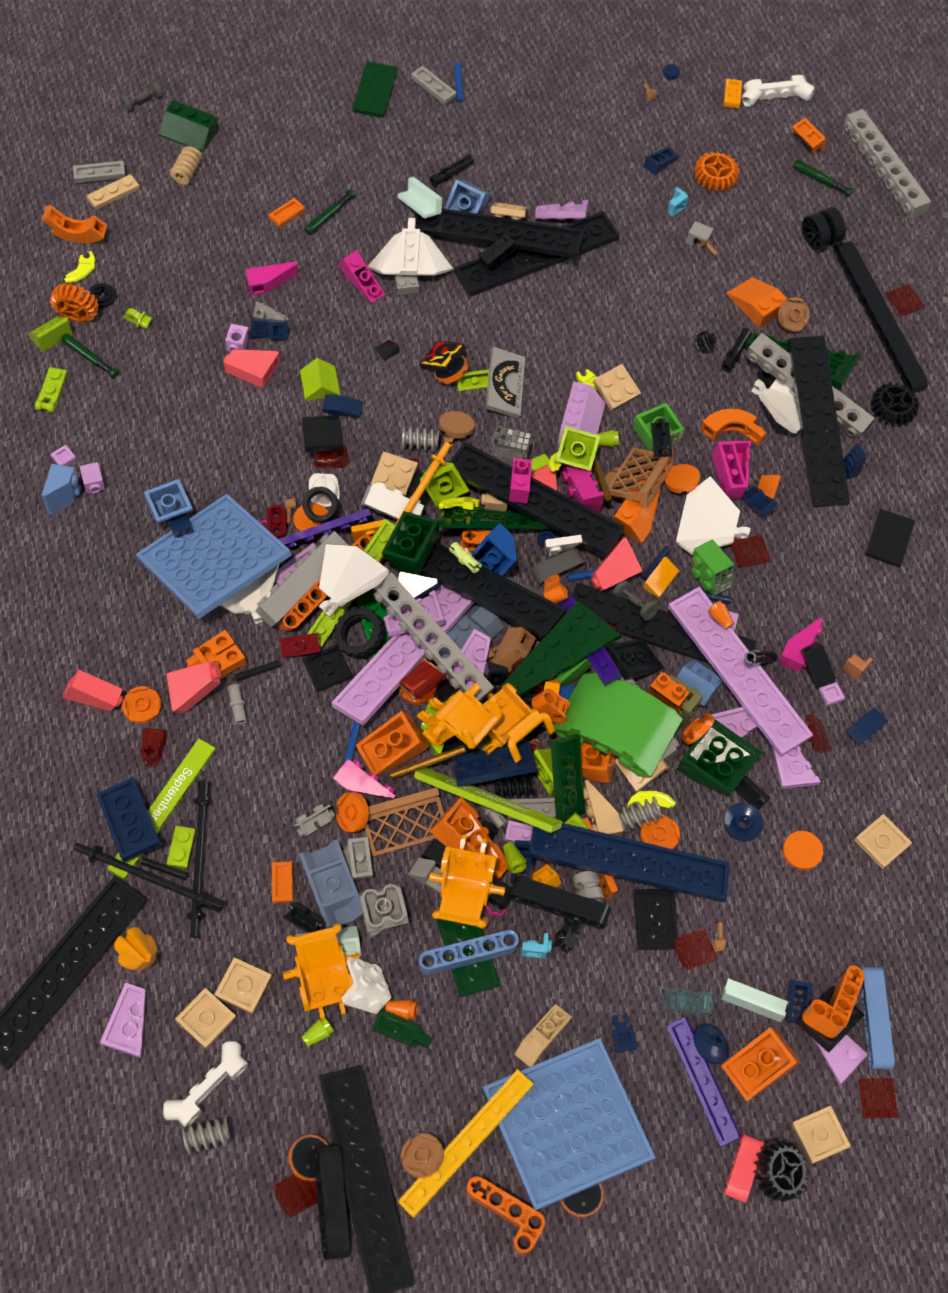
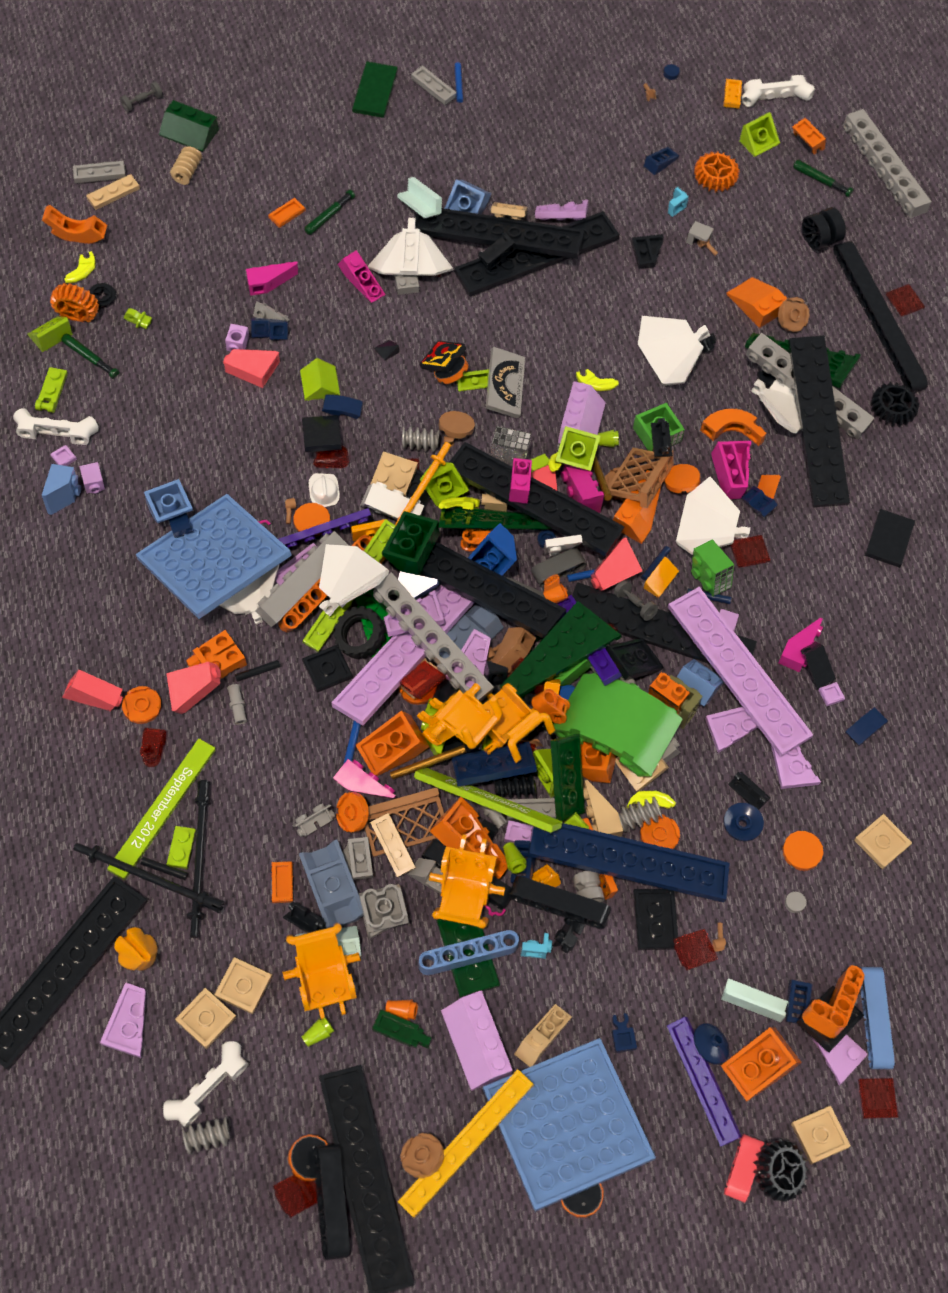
dark blue plate [96,777,162,862] -> none
dark red plate [267,505,286,539] -> none
dark red plate [280,632,321,658] -> none
black tyre [302,486,339,523] -> none
white bracket [342,957,391,1014] -> none
black pin [429,154,474,187] -> none
yellowish green pin [449,542,482,573] -> none
orange beam [466,1177,545,1256] -> none
tan plate [592,364,641,411] -> none
clear light blue slope [663,988,714,1016] -> none
dark green slope [677,719,763,795] -> none
orange tile [681,712,715,745] -> none
orange cone [708,601,735,630] -> none
black pin [721,328,752,372] -> none
black pin [744,650,777,665] -> none
clear red piece [807,714,832,753] -> none
nougat panel [842,654,873,680] -> none
dark blue slope [844,443,867,479] -> none
none -> white plate [13,408,99,445]
none -> tan plate [370,813,416,877]
none -> lavender slope [441,990,513,1091]
none -> black wing [631,234,664,269]
none -> white panel [638,316,710,385]
none -> lime slope [739,112,780,157]
none -> light grey tile [785,892,806,913]

